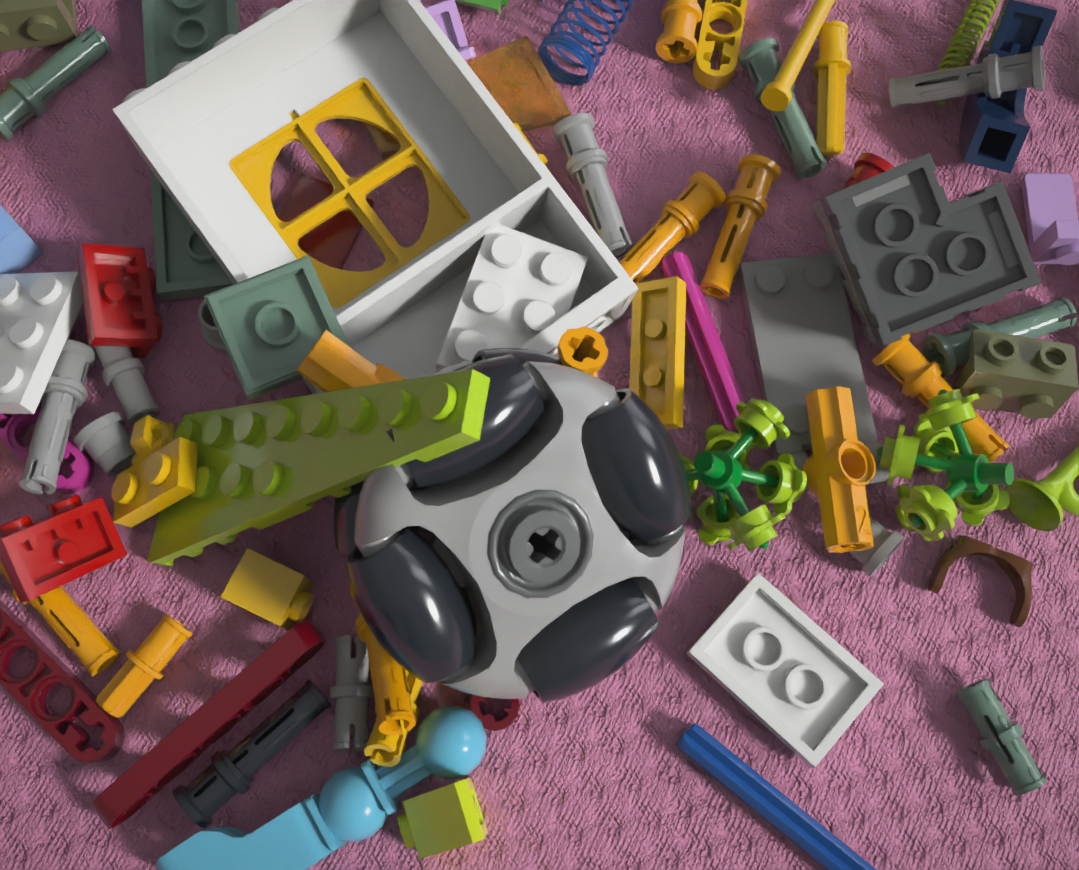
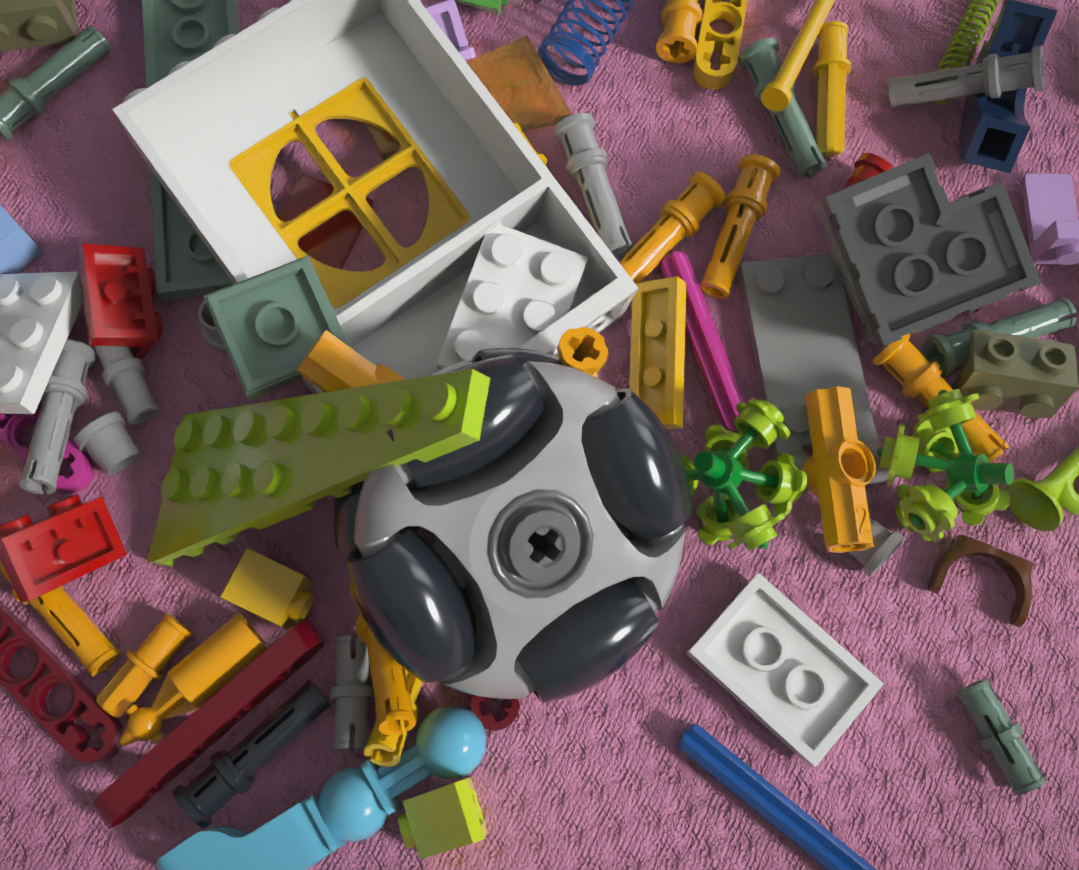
yellow hinge [111,415,198,528] -> none
none -> light orange wheel [119,613,269,746]

